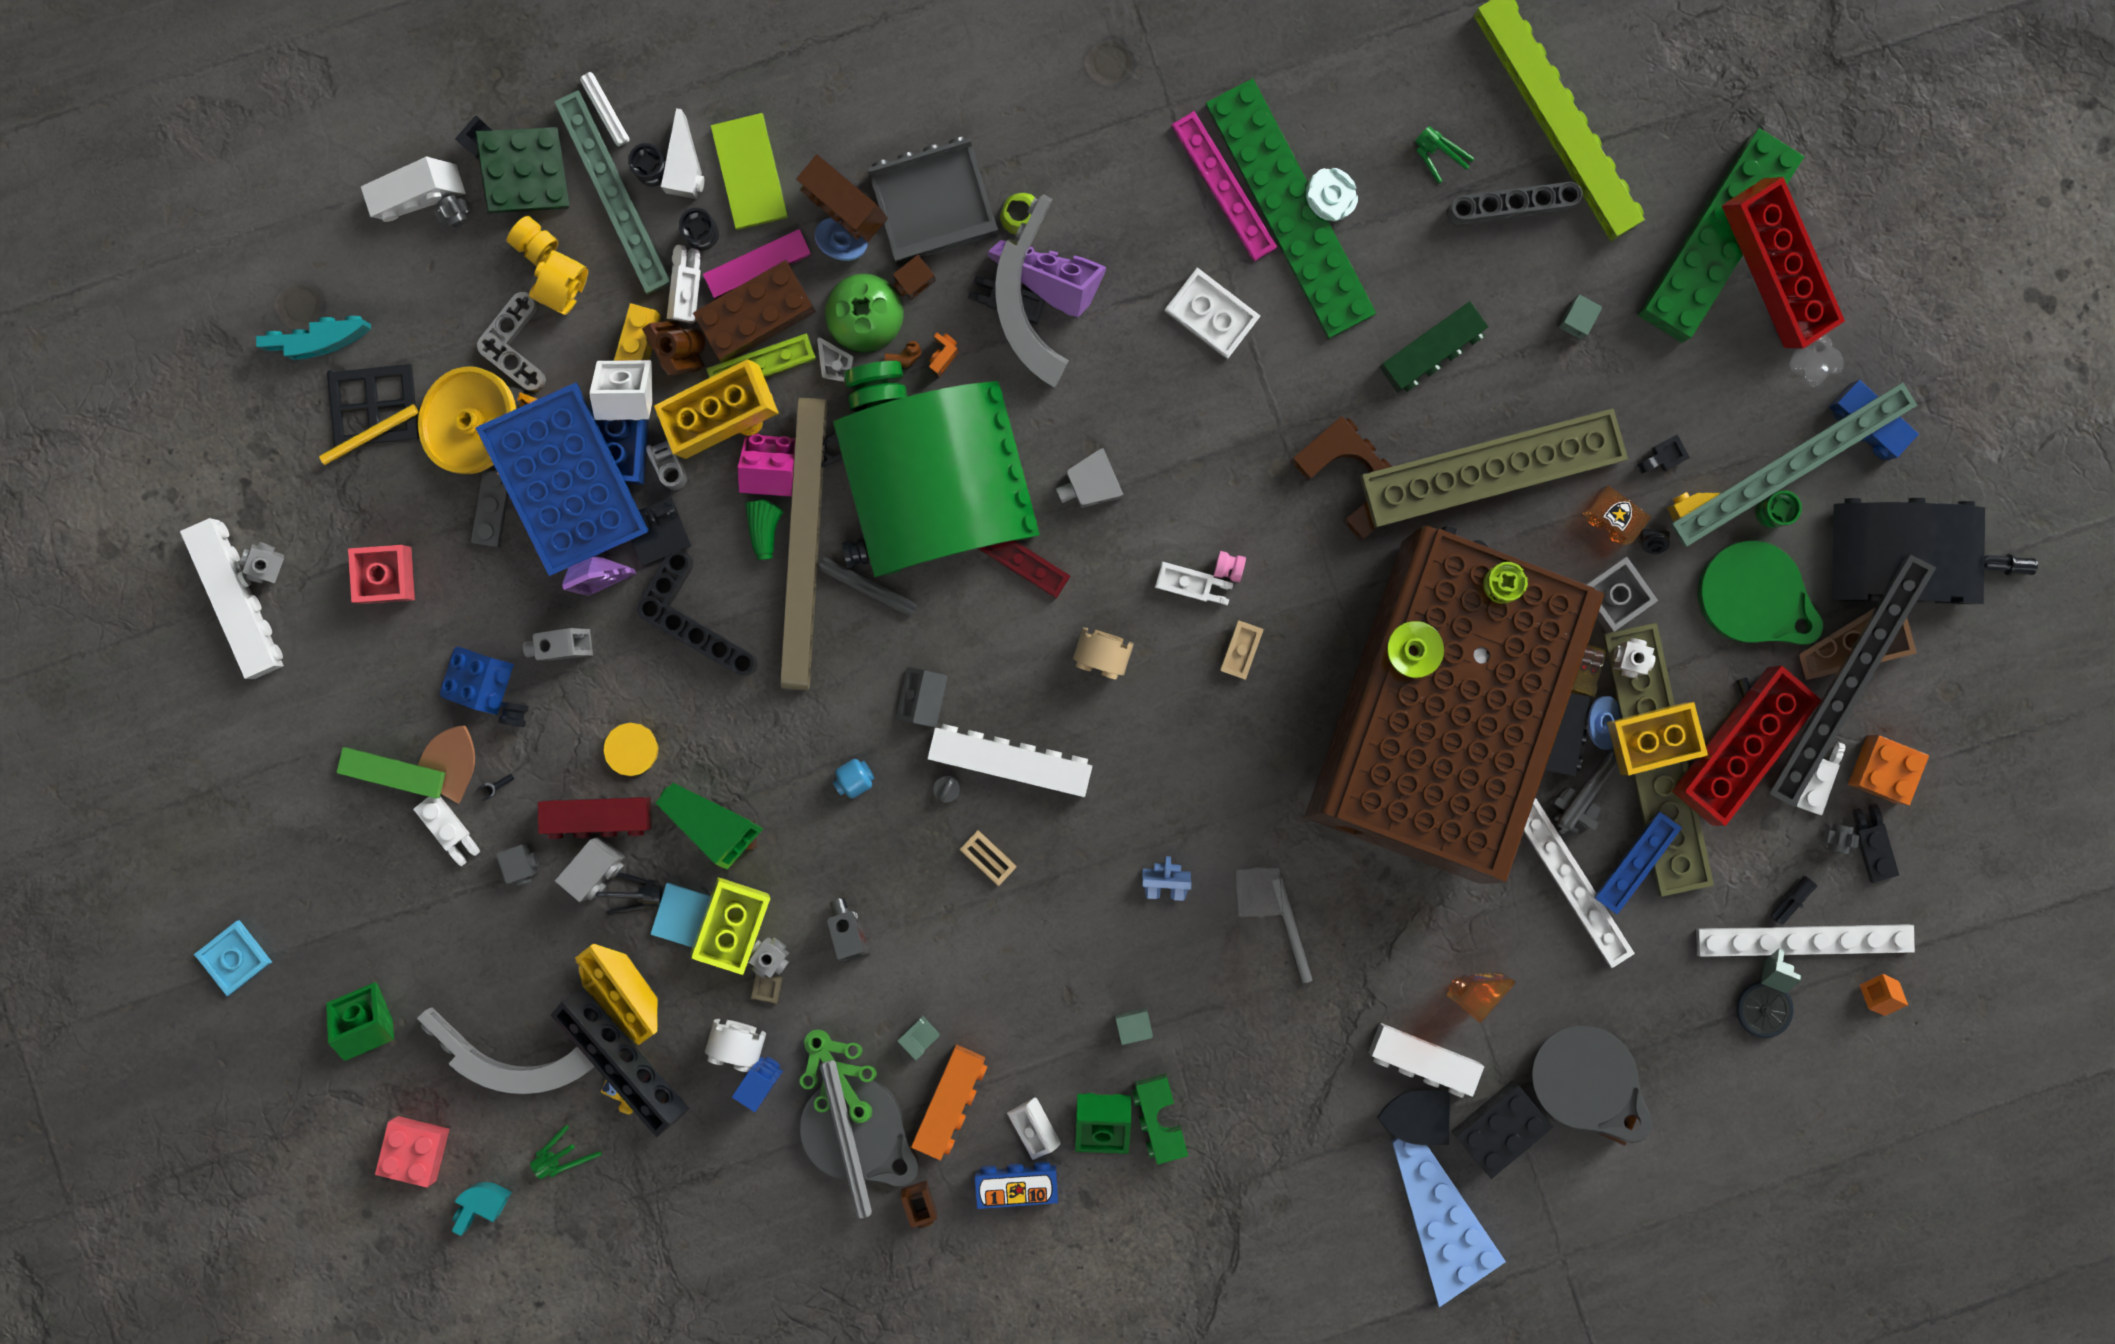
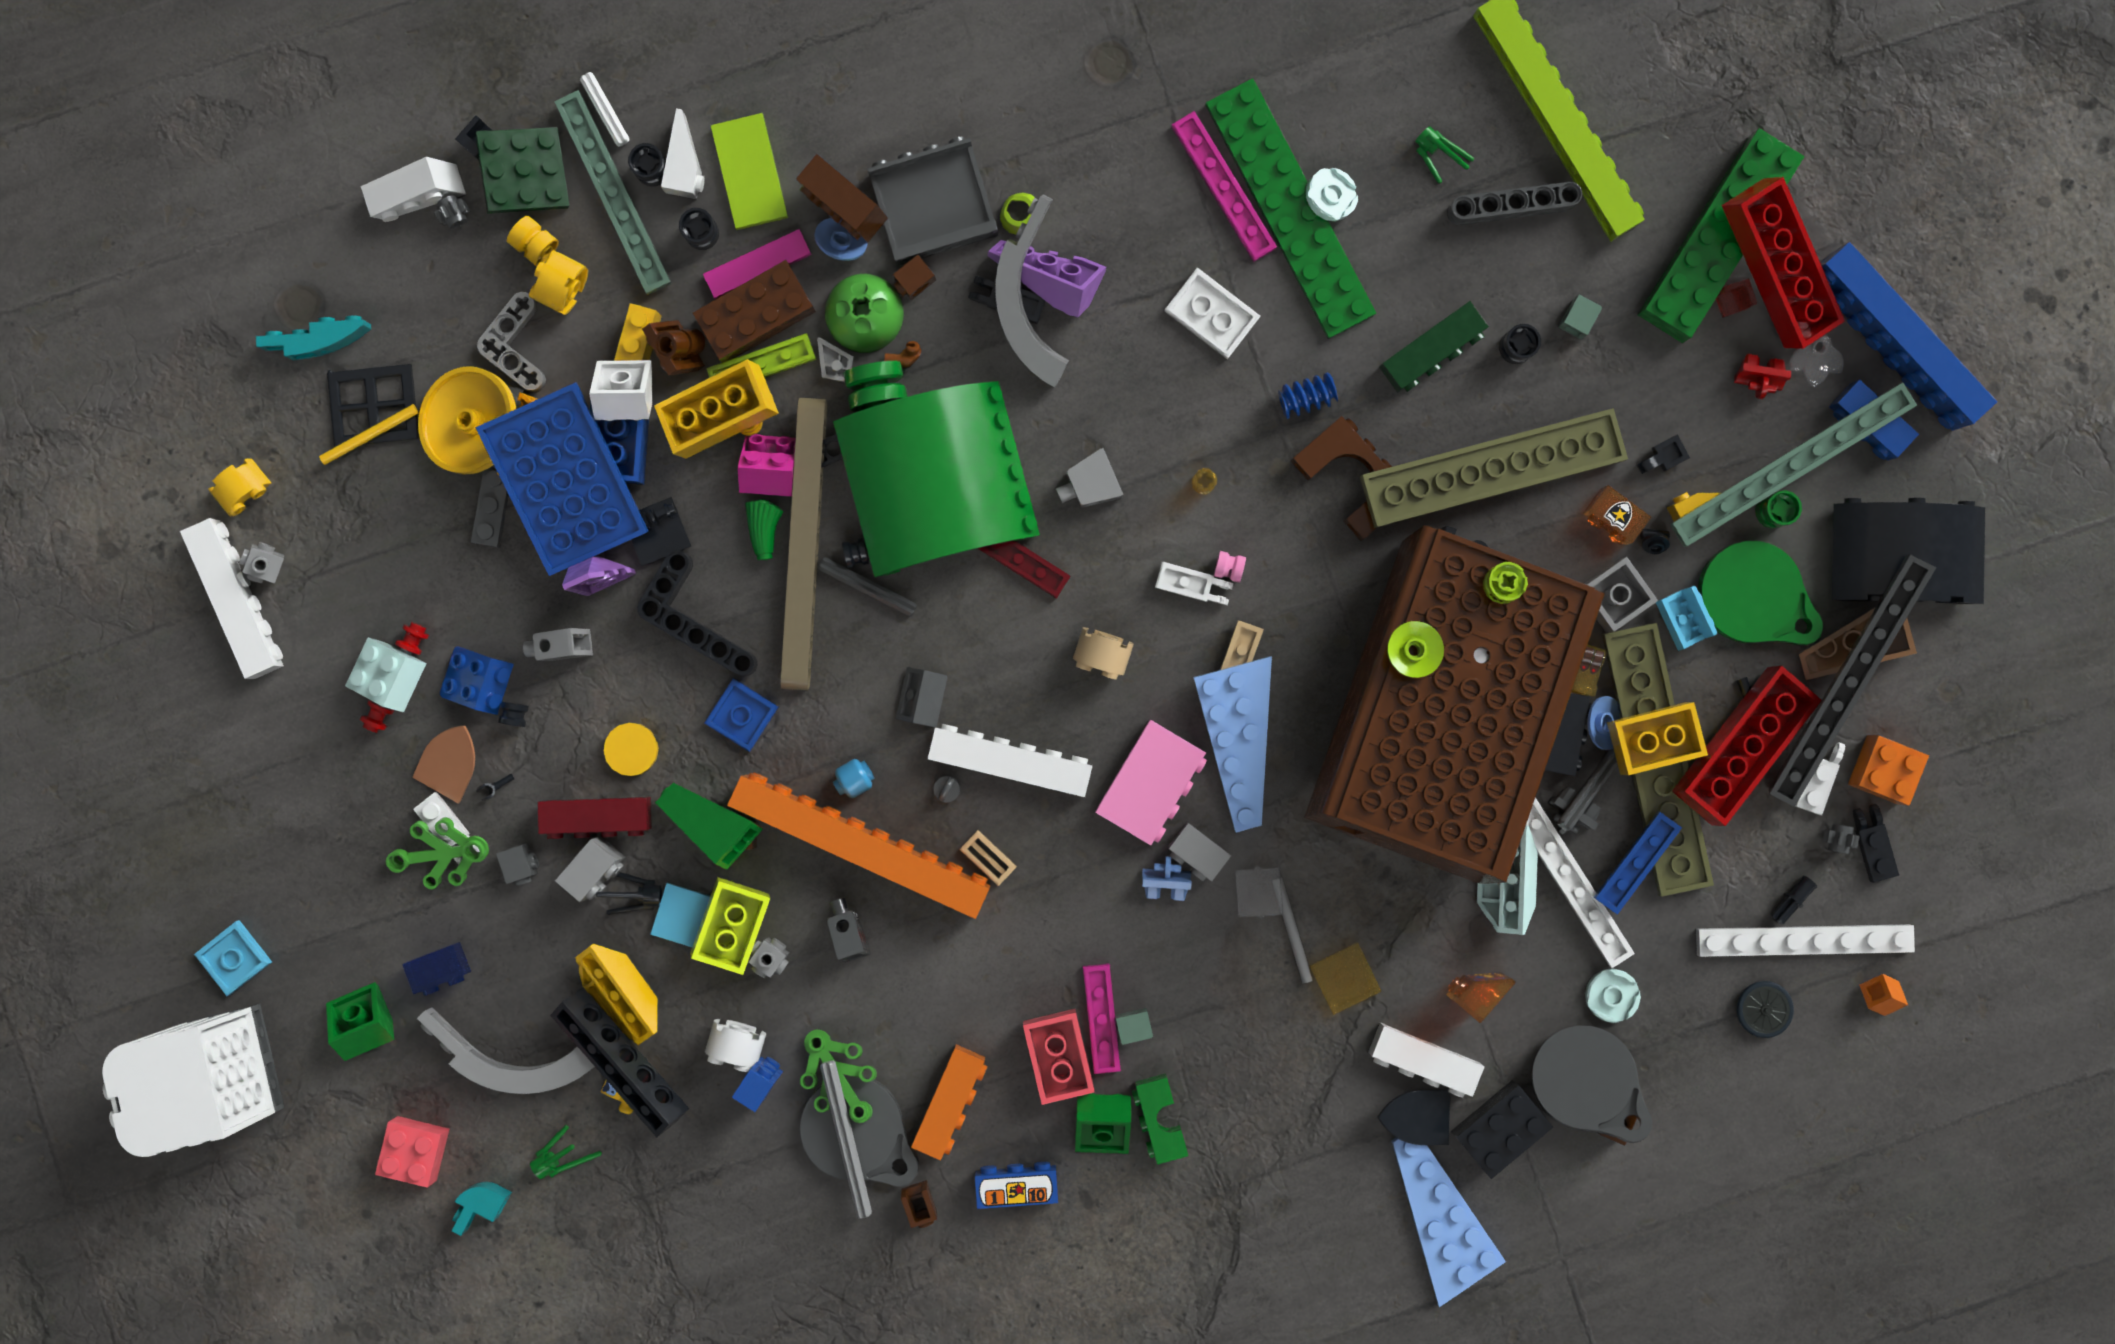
bright green tile [337,747,446,798] -> none
coral brick [348,545,415,604] -> none
light grey piece [646,440,687,490] -> none
white hinge [667,244,701,324] -> none
dark tan tile [751,974,783,1004] -> none
sand green panel [897,1015,940,1060] -> none
orange bracket [929,332,959,378] -> none
white slope [1007,1097,1061,1160] -> none
white brick [1613,638,1655,679] -> none
sand green panel [1761,948,1801,993] -> none
black axle [1984,554,2038,575] -> none
none -> white piece [102,1004,285,1157]
none -> yellow cylinder [208,459,271,517]
none -> light aqua brick [345,622,429,733]
none -> bright green plant [386,817,489,889]
none -> clear blue brick [402,942,471,996]
none -> blue tile [704,678,779,752]
none -> orange brick [727,772,991,919]
none -> coral brick [1023,1009,1095,1105]
none -> dark pink tile [1083,963,1121,1074]
none -> bright pink panel [1095,720,1207,845]
none -> light grey brick [1168,822,1231,881]
none -> clear yellow bush [1192,468,1217,495]
none -> light blue wing [1193,656,1272,832]
none -> blue piece [1278,372,1338,419]
none -> clear yellow tile [1309,942,1382,1015]
none -> light aqua wedge [1477,826,1538,935]
none -> black wheel [1499,324,1541,364]
none -> light aqua tile [1585,968,1641,1023]
none -> medium azure bracket [1656,586,1717,651]
none -> clear red panel [1716,278,1757,318]
none -> red hips [1734,354,1791,399]
none -> blue brick [1820,242,1997,431]

